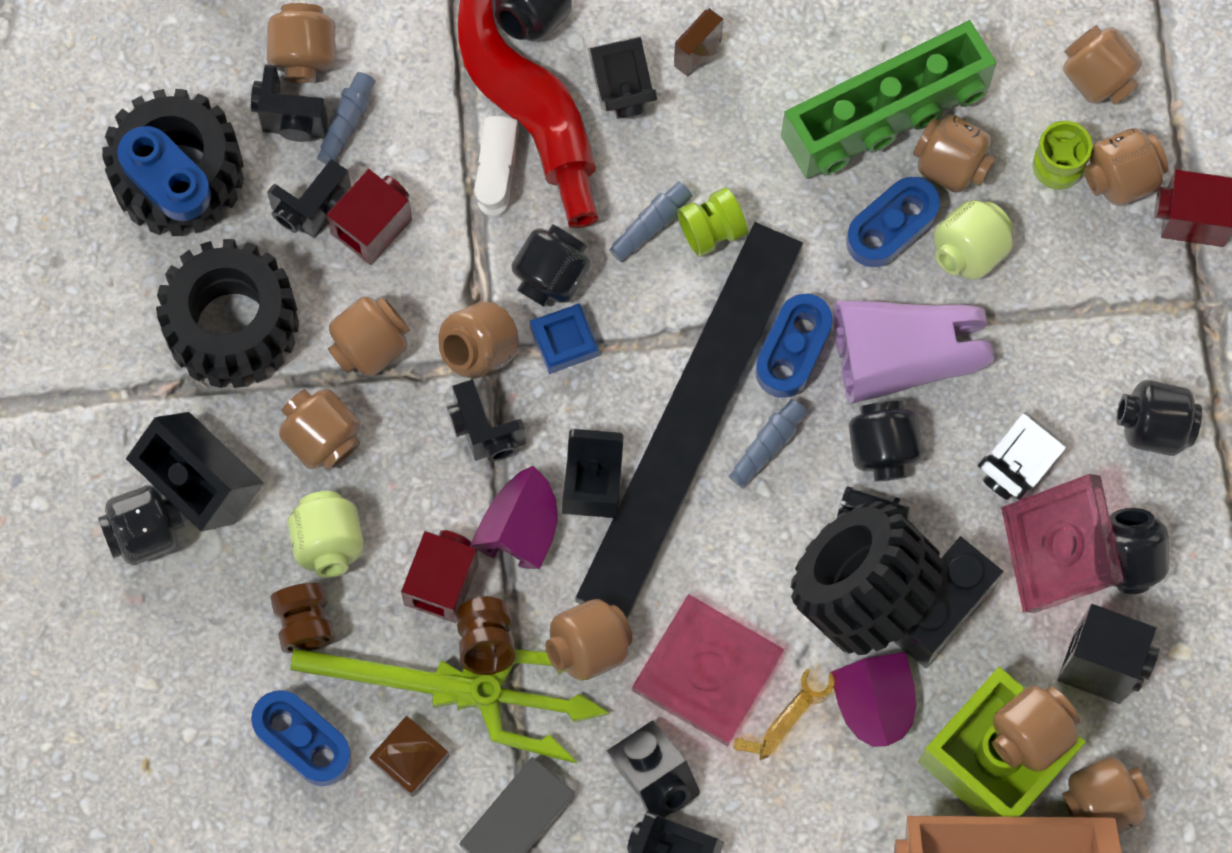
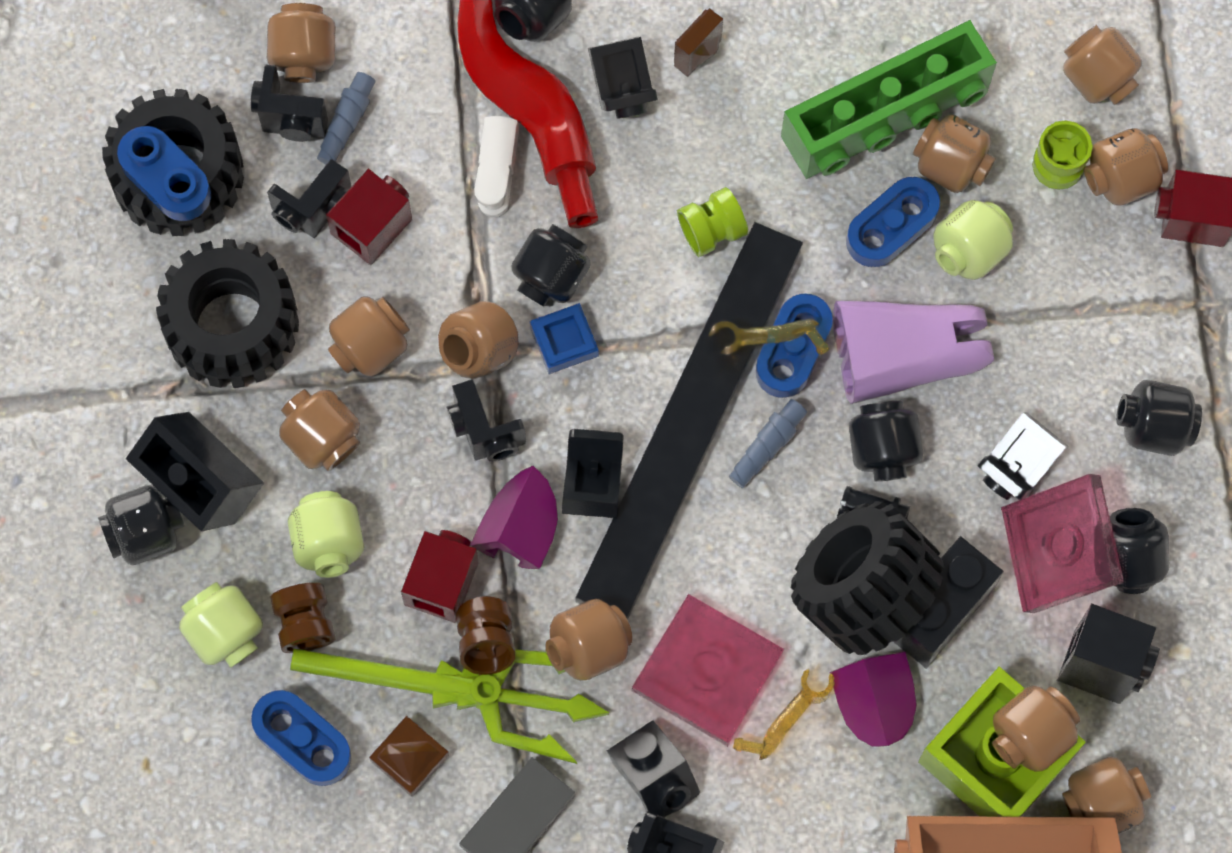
sand blue animal [609,181,693,262] -> none
none -> yellowish green head [179,582,263,668]
none -> clear yellow piece [709,320,830,356]

